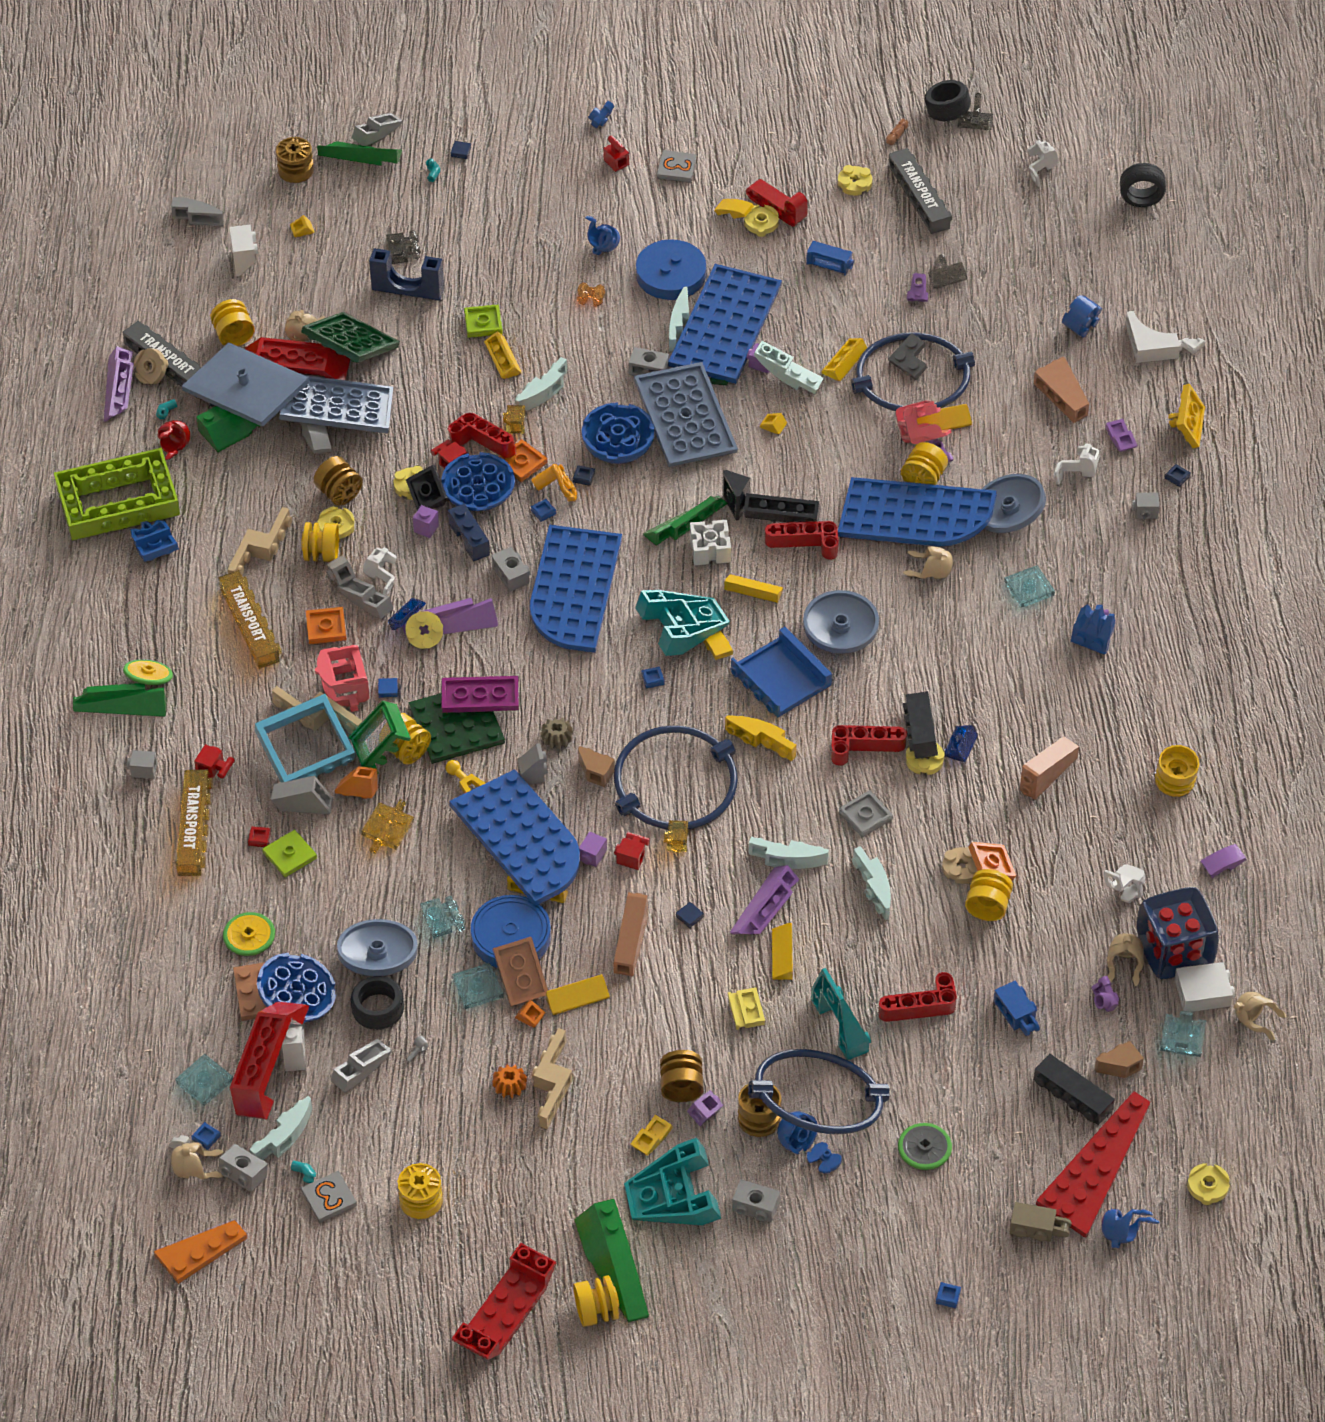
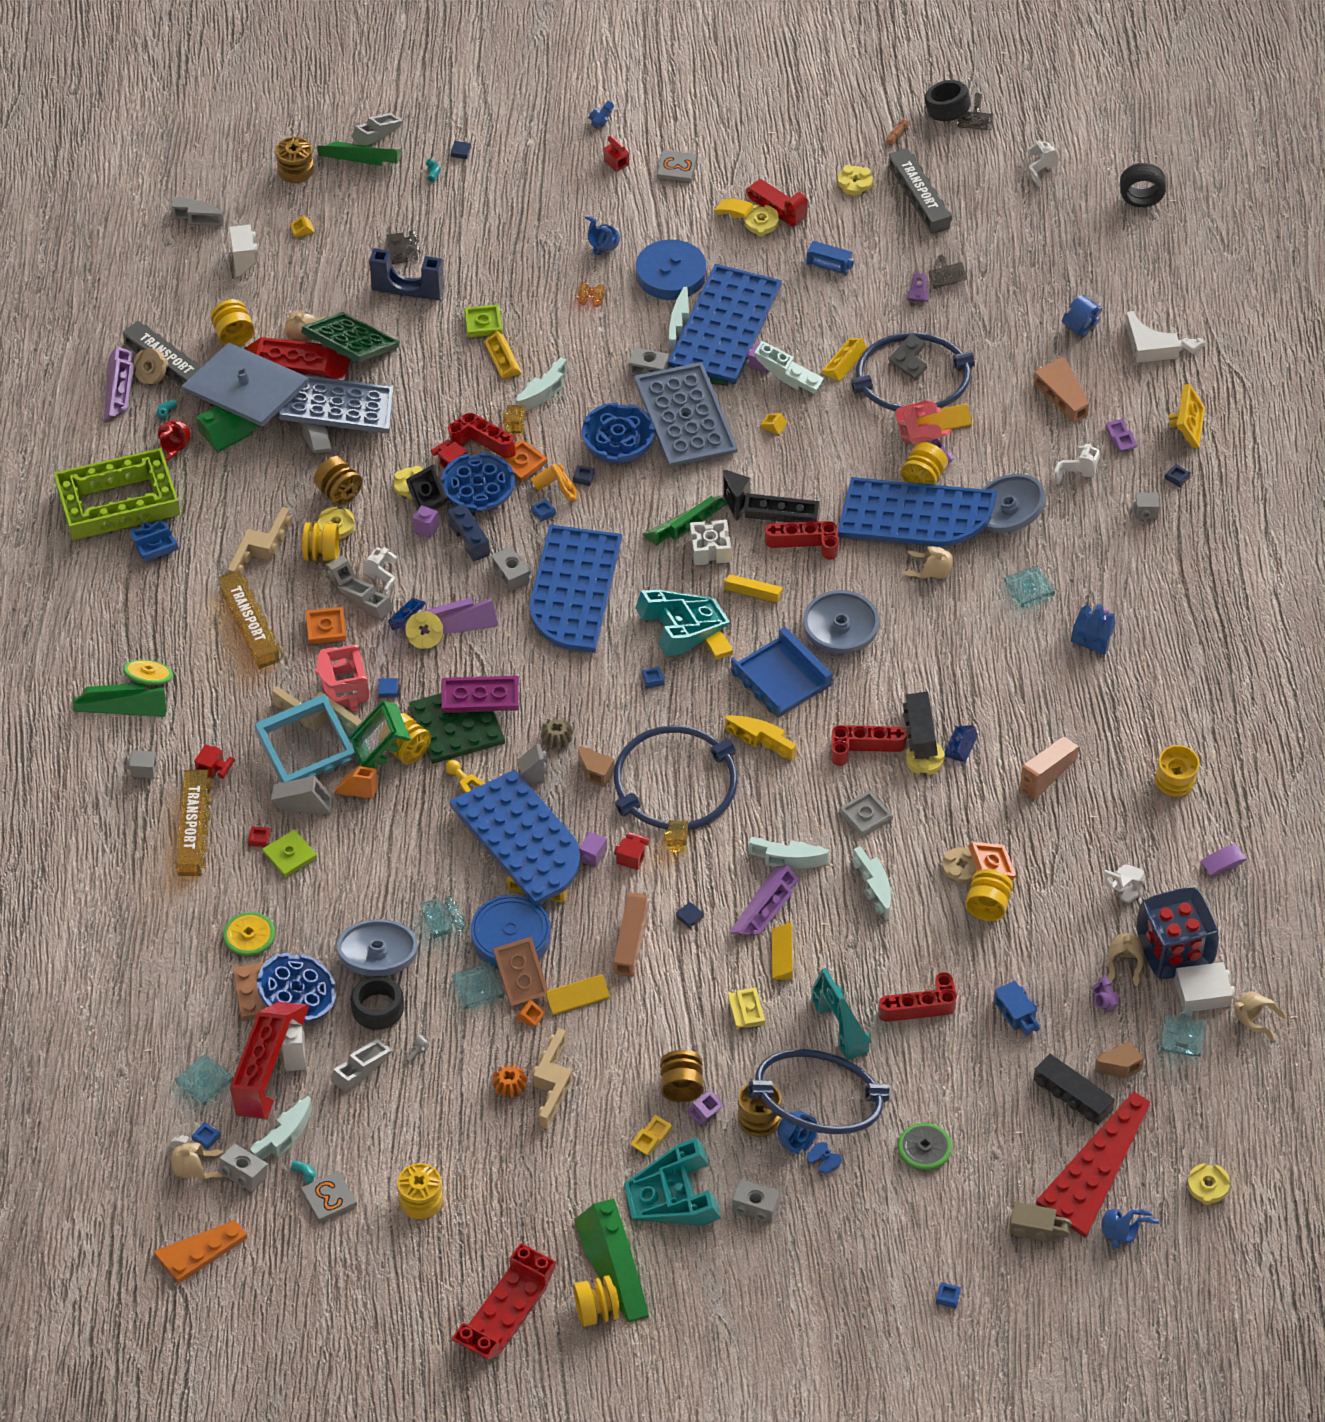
clear yellow plate [361,799,414,854] -> none

